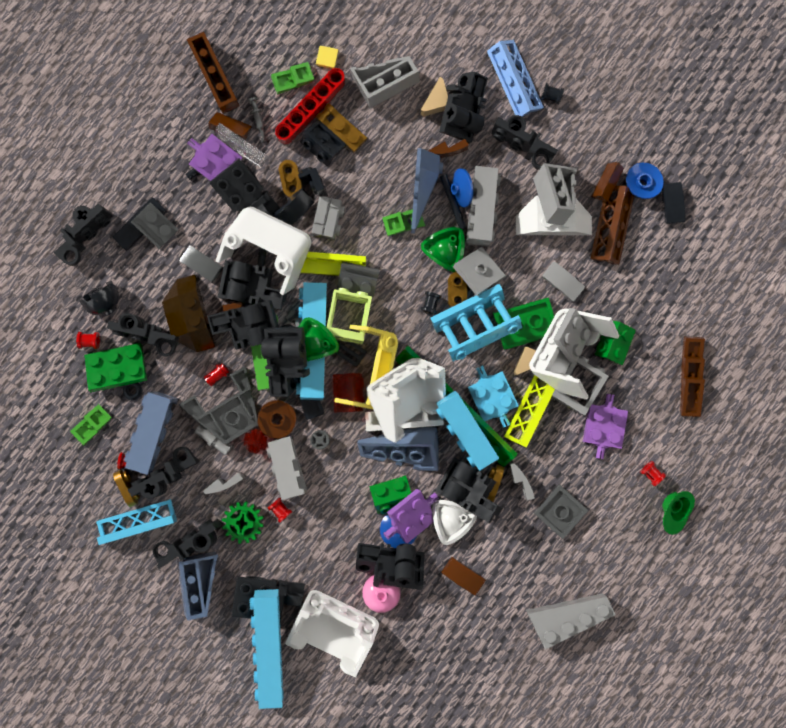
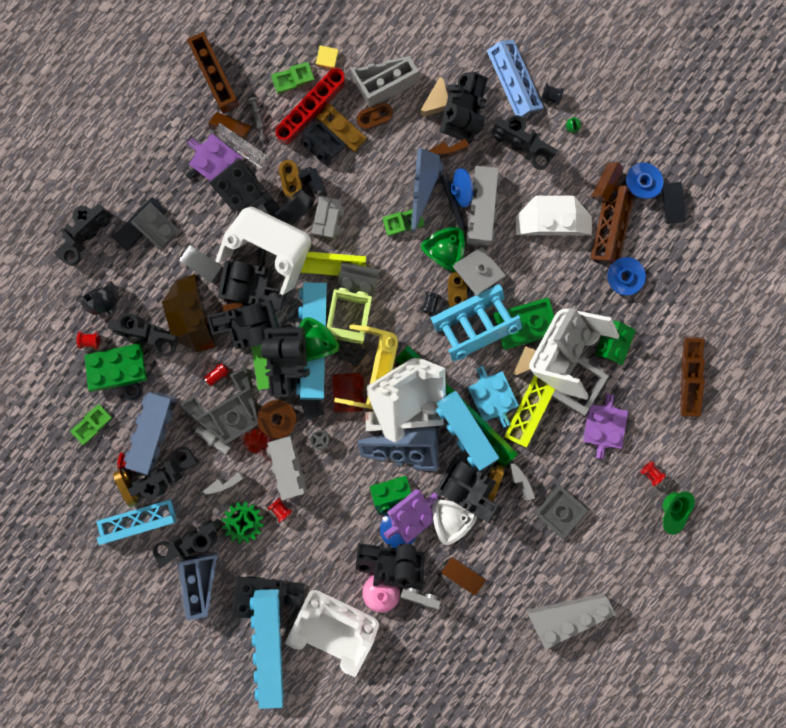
light grey wedge [533,163,577,225] -> none
light grey slope [542,261,585,302] -> none
none -> reddish brown plate [356,103,393,130]
none -> light grey plate [400,588,441,610]
none -> green hinge [566,117,581,133]
none -> blue dish [607,257,646,295]

